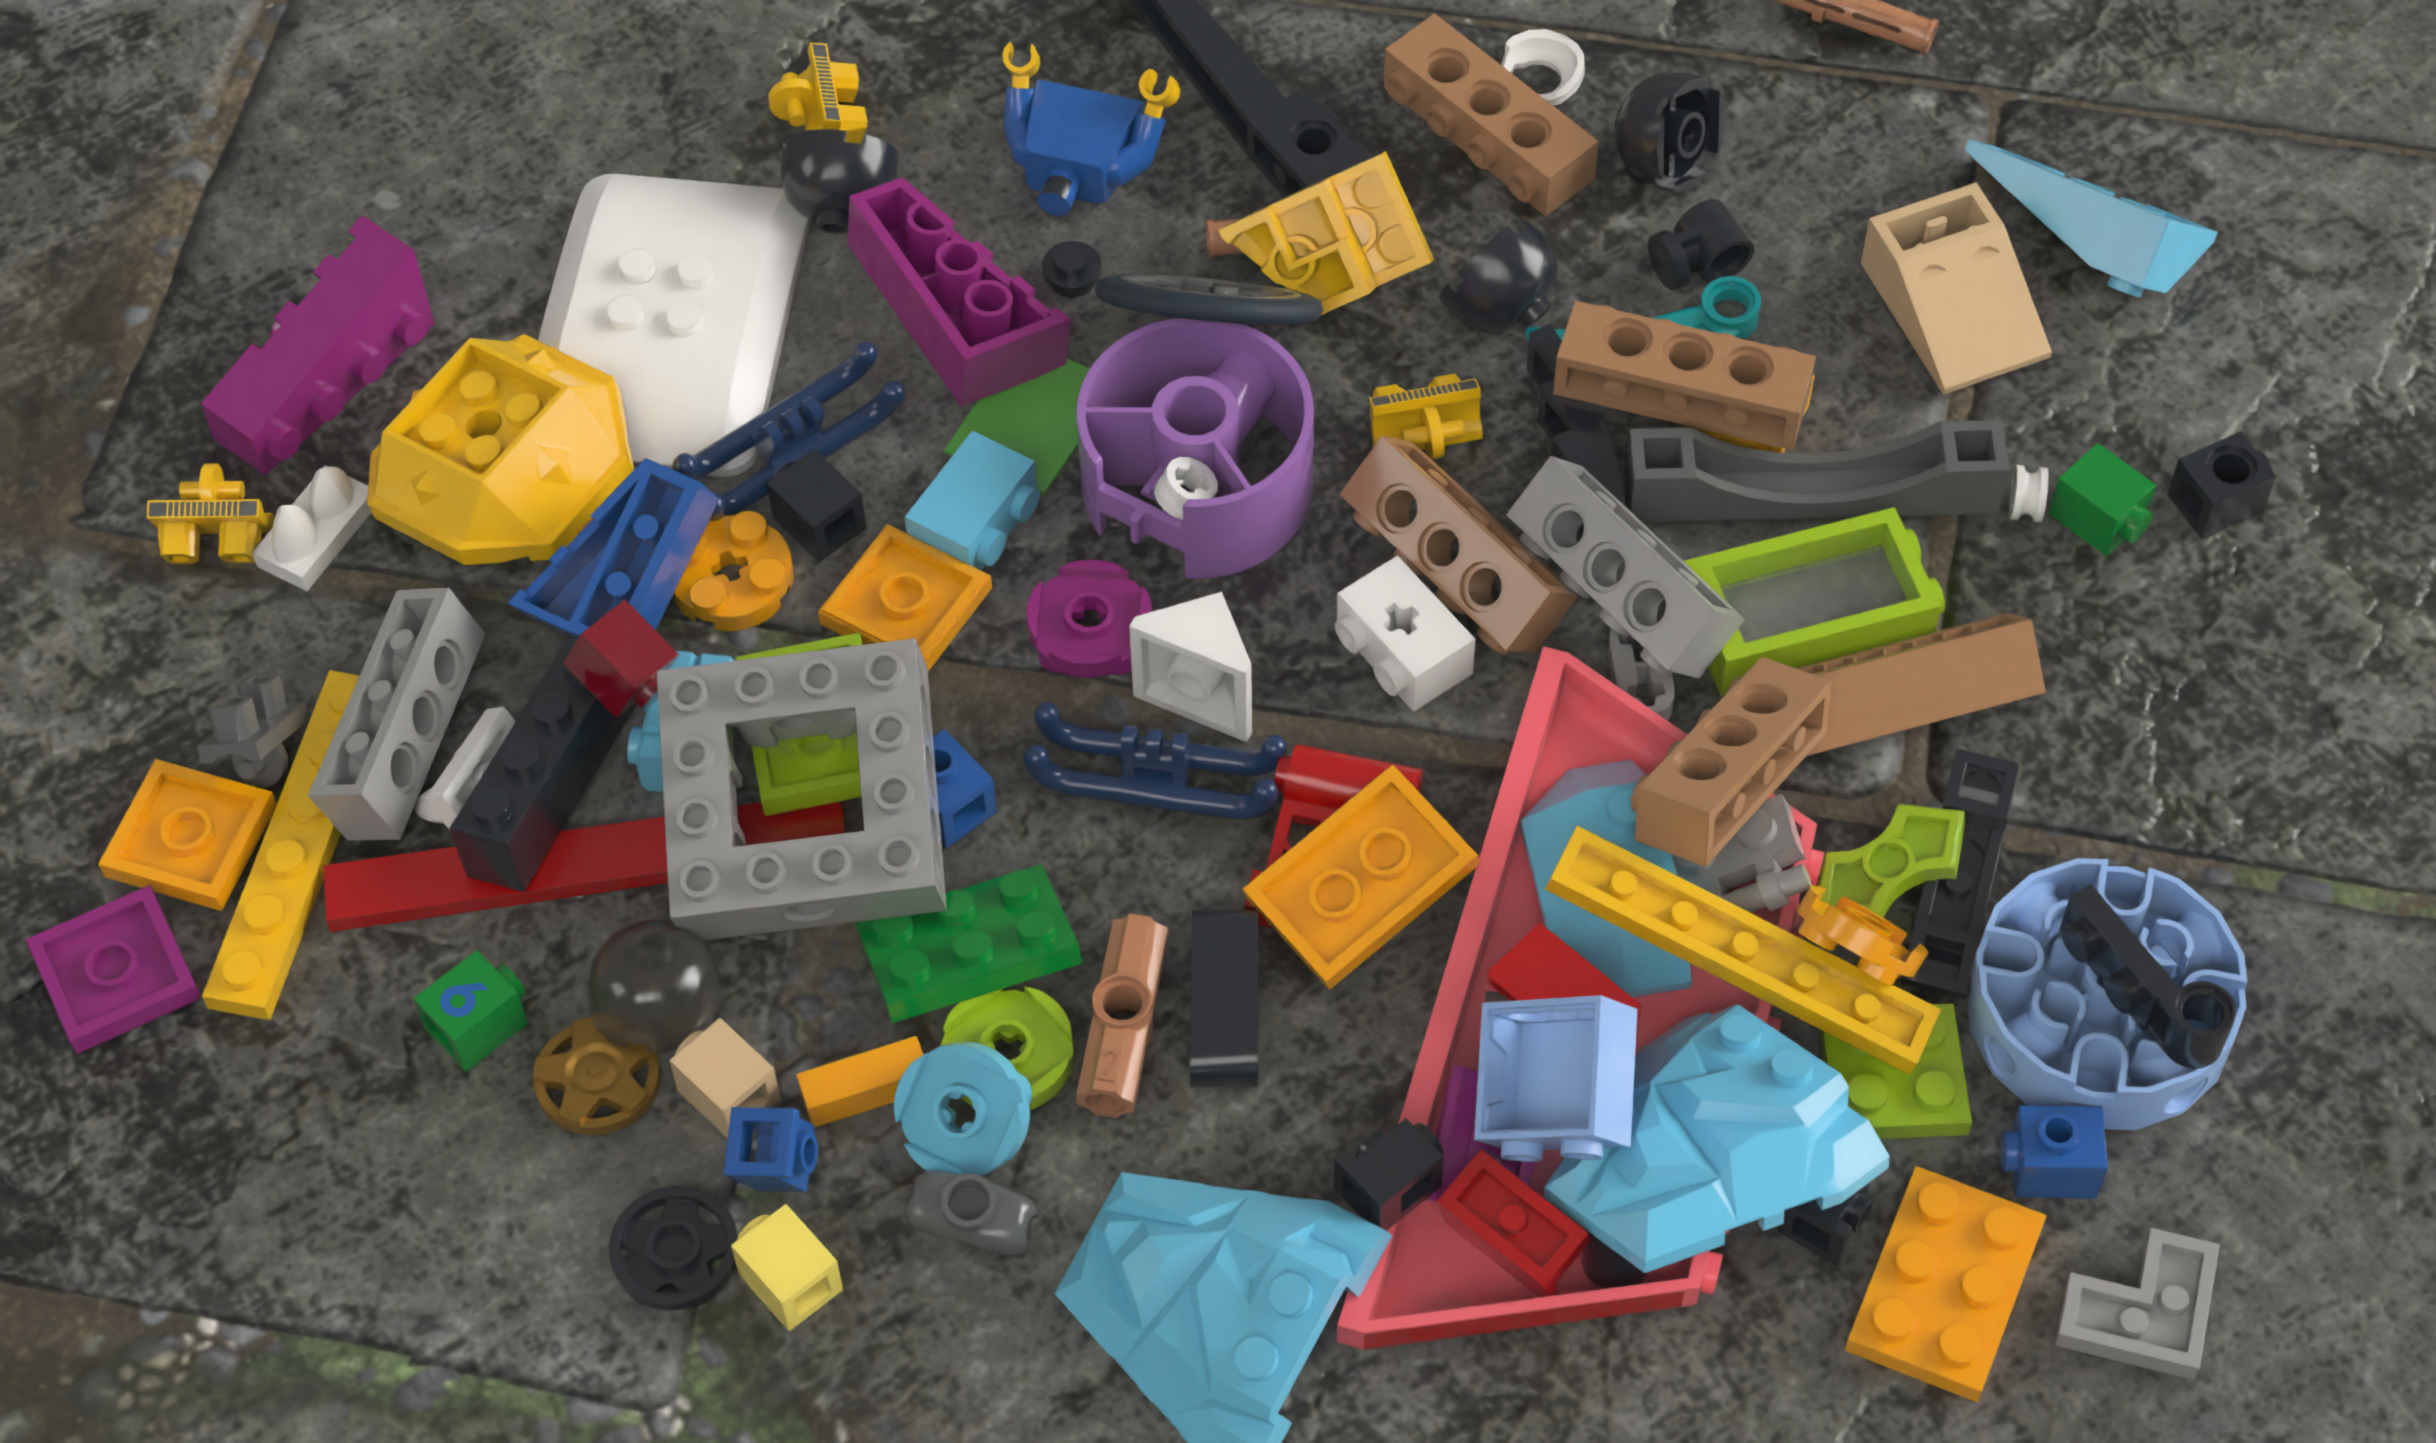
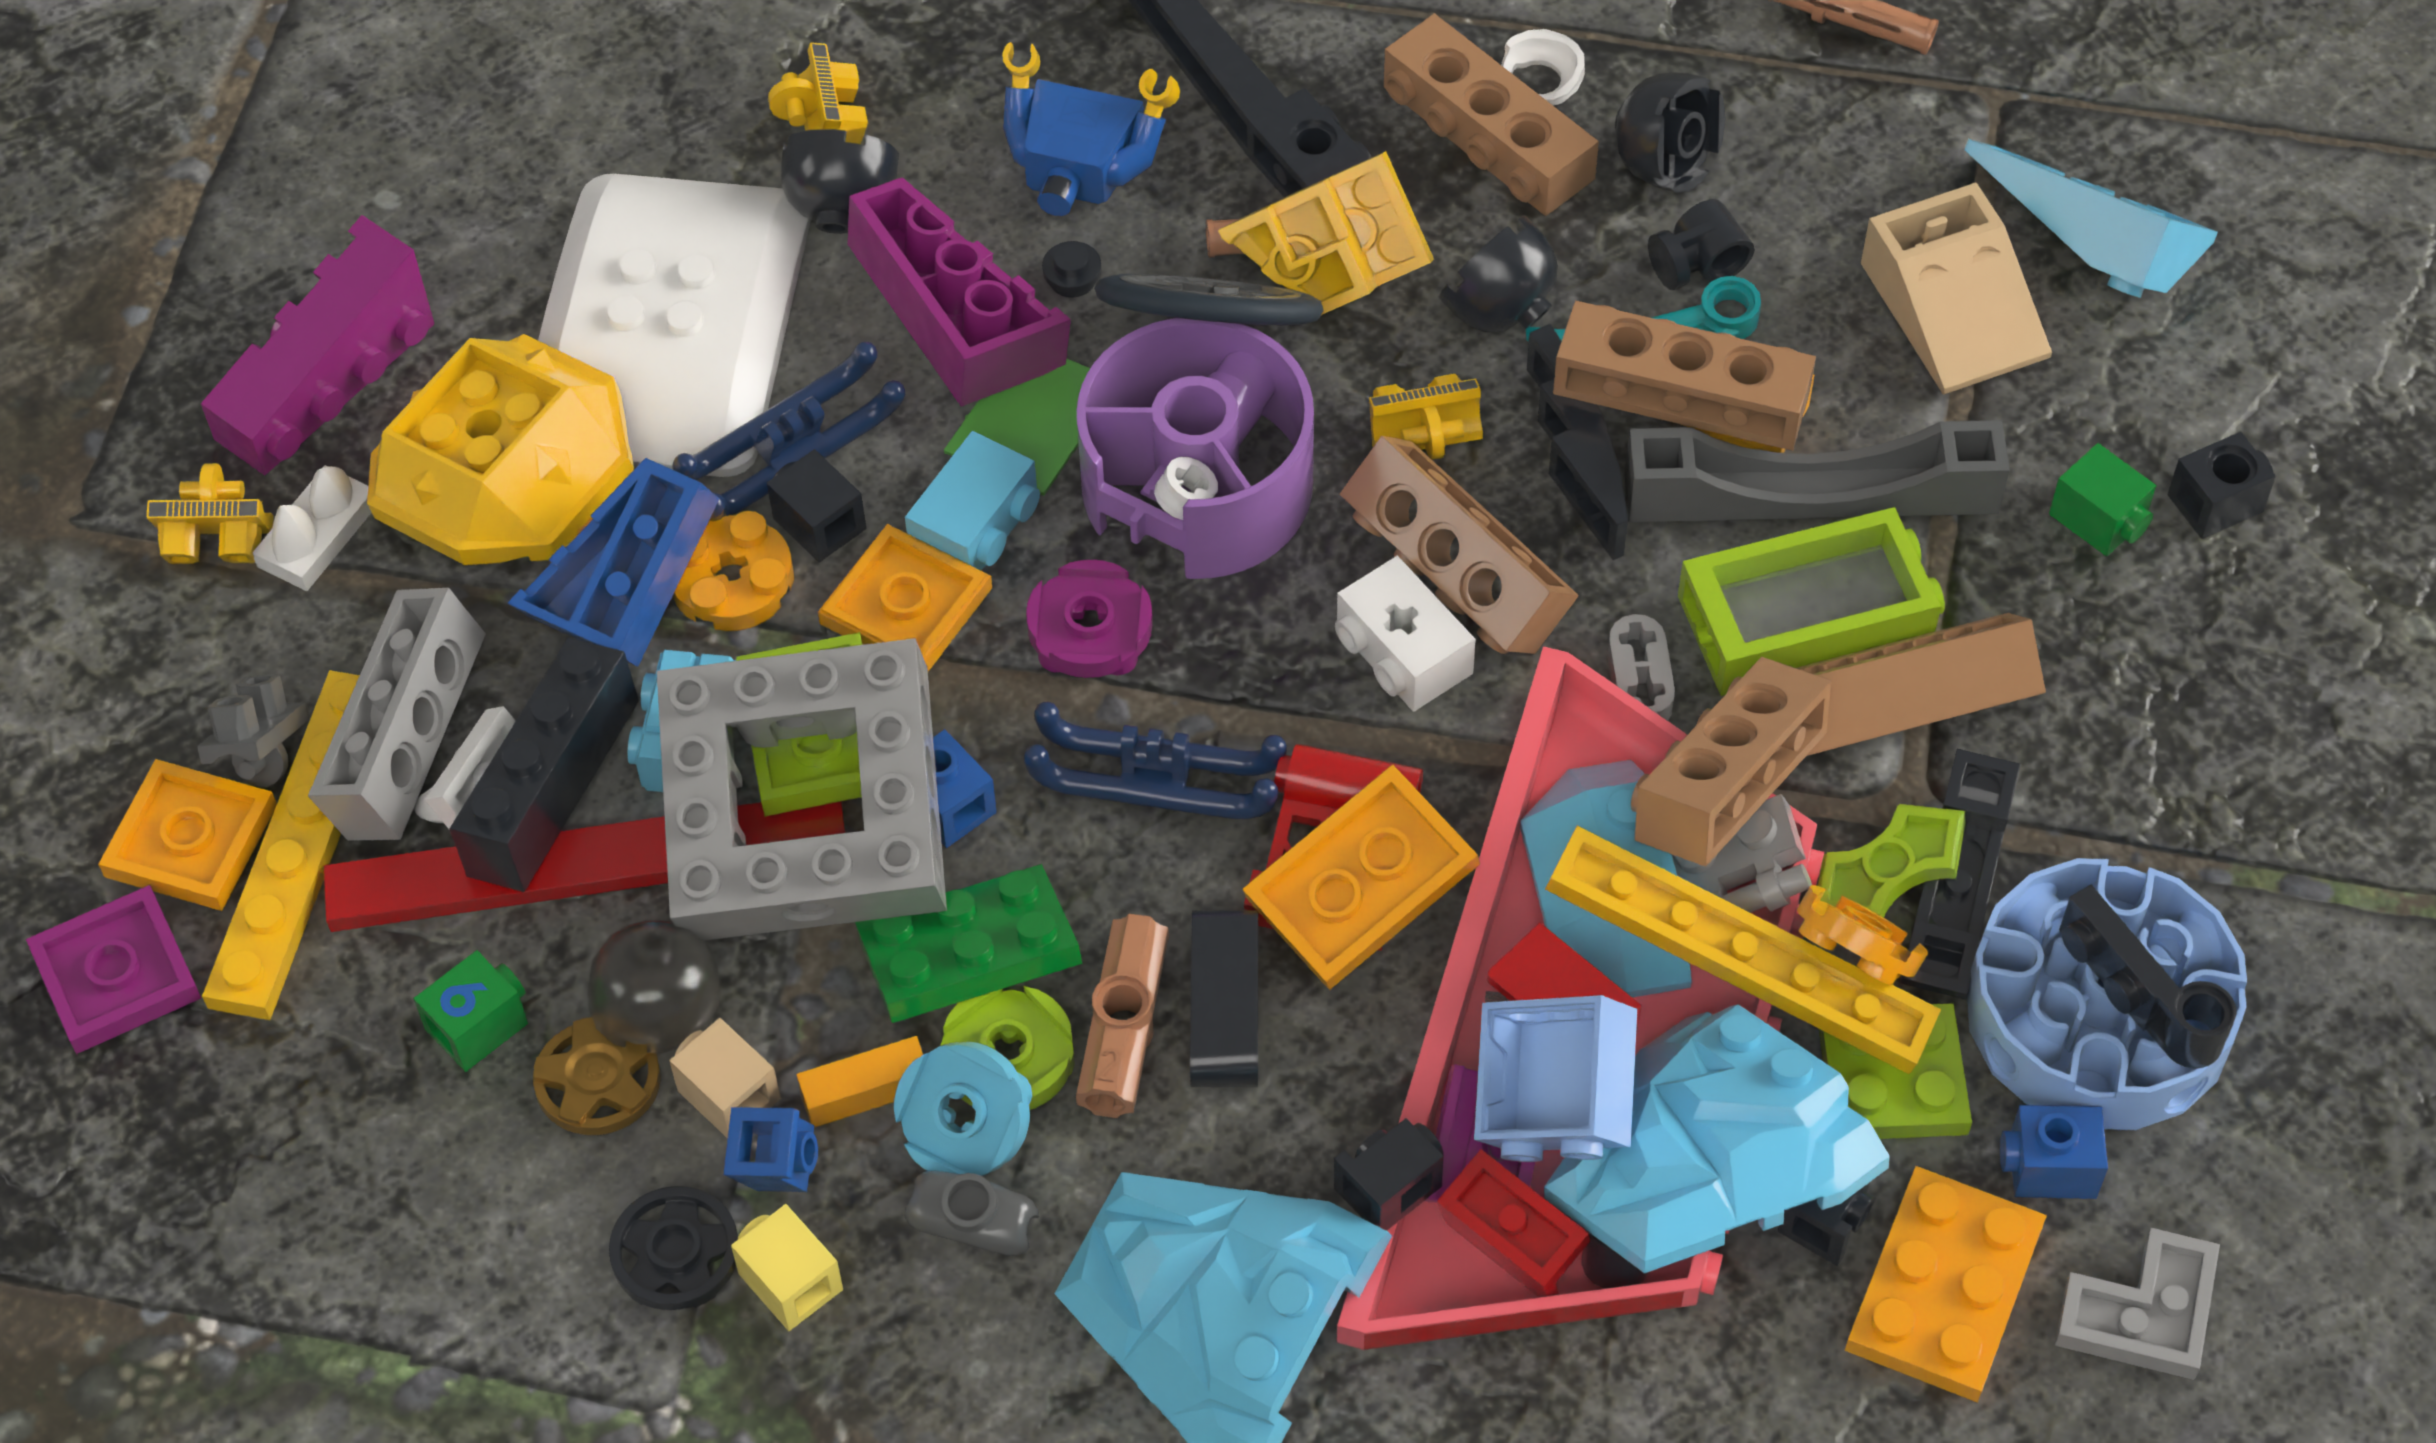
dark red brick [563,600,679,719] -> none
white slope [1129,592,1252,743] -> none
light grey brick [1506,456,1745,679] -> none
white bush [2009,464,2049,523] -> none

